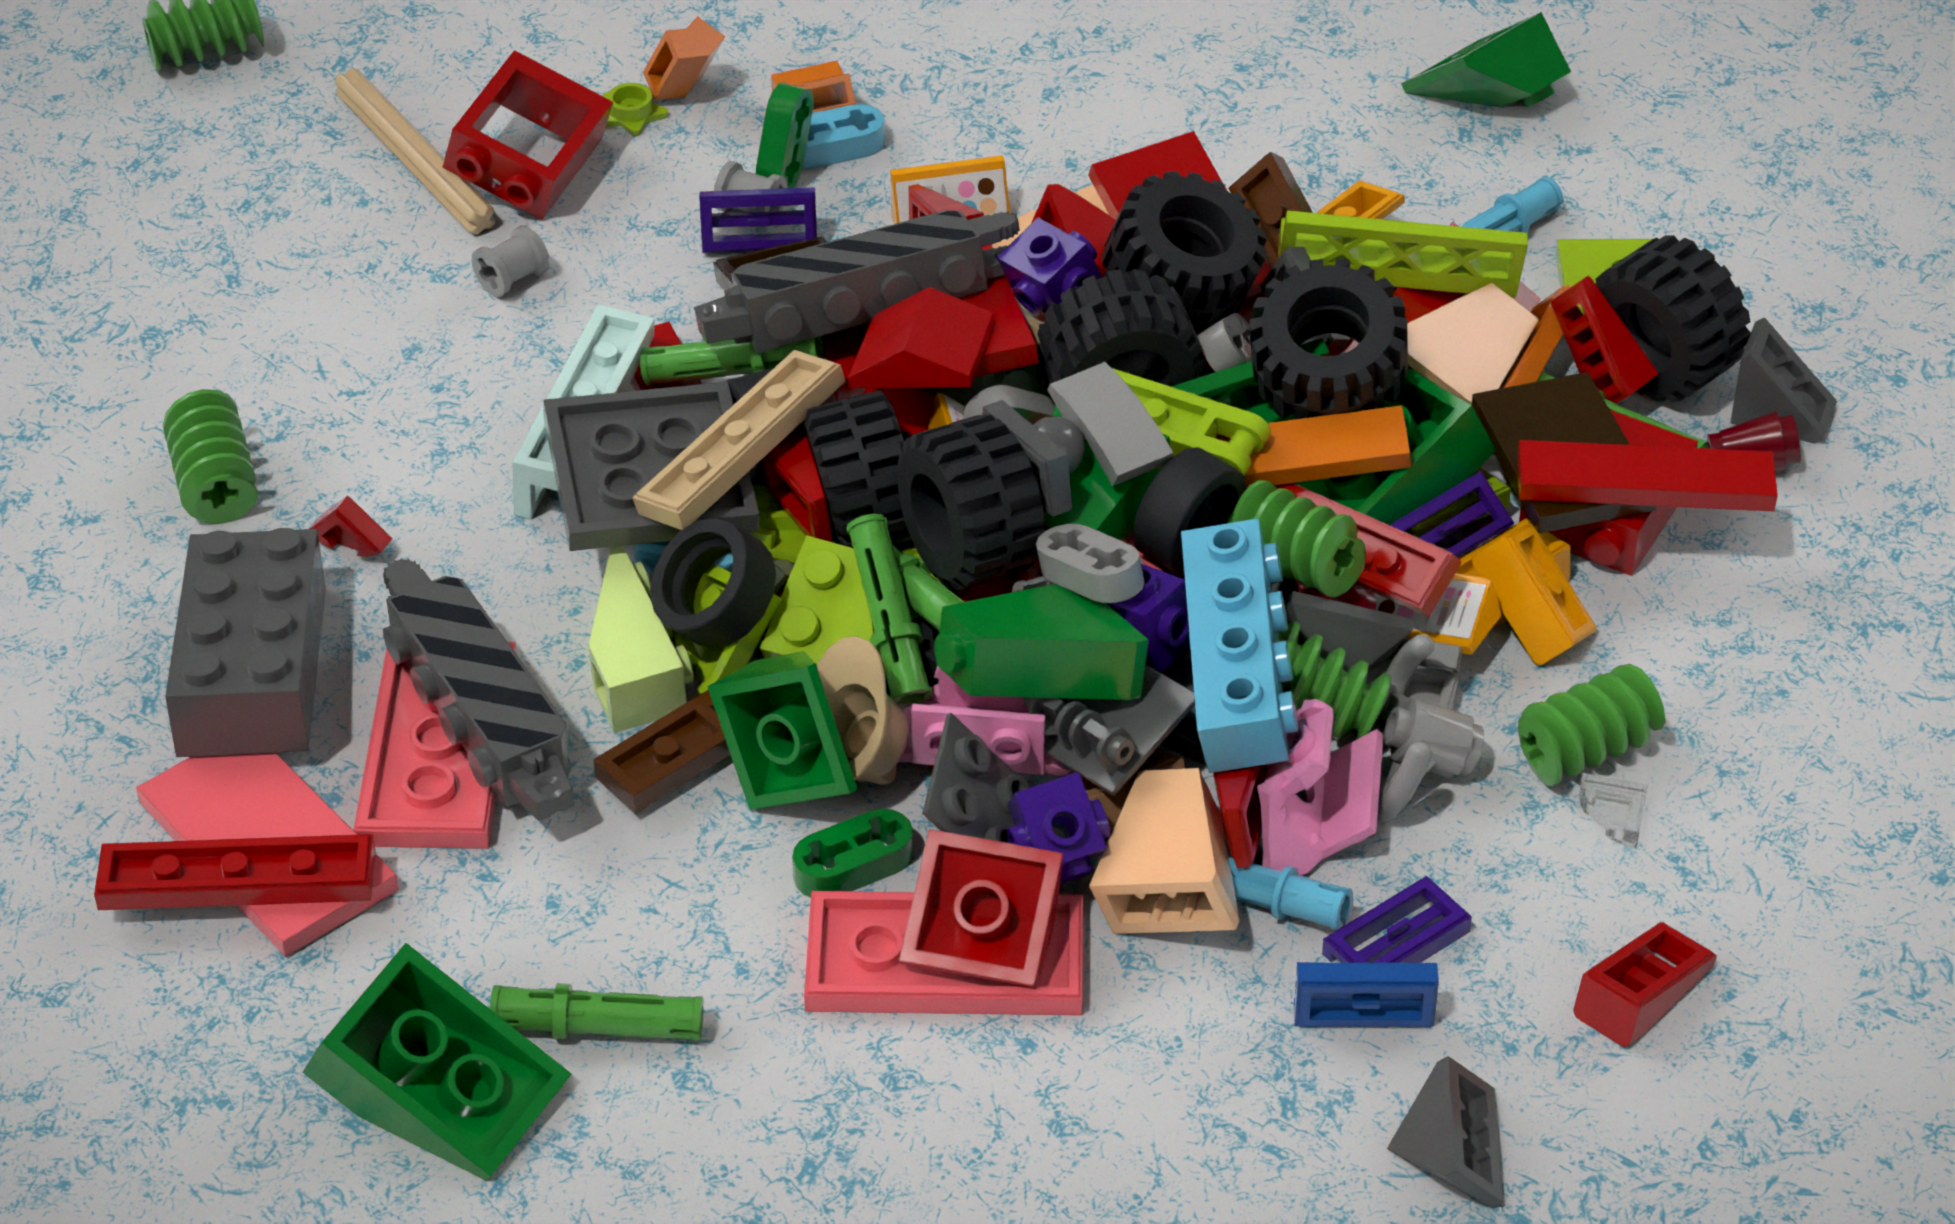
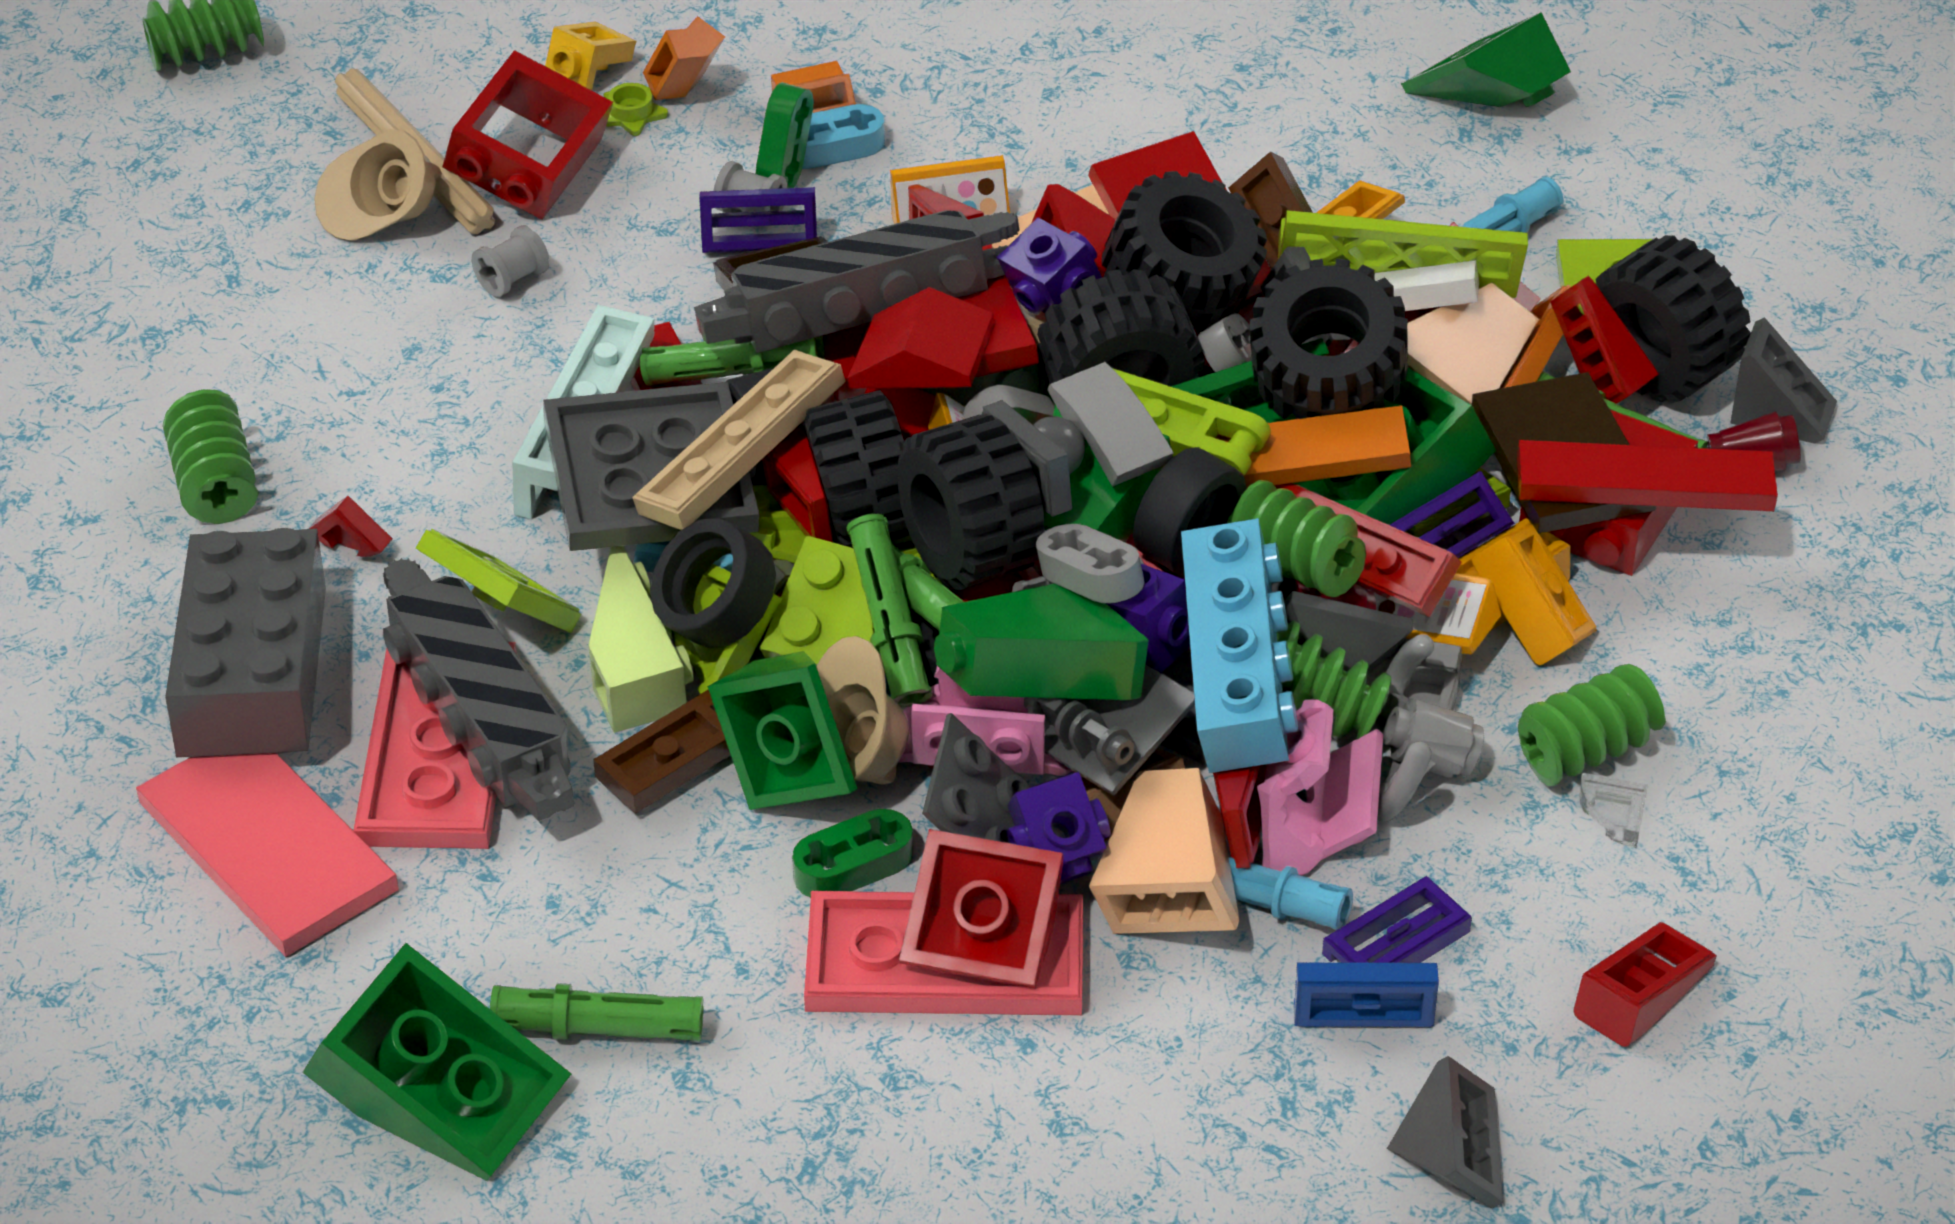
red tile [94,834,376,911] -> none
none -> tan piece [314,129,442,241]
none -> lime plate [415,529,582,633]
none -> yellow bracket [545,21,636,90]
none -> white tile [1375,260,1479,311]

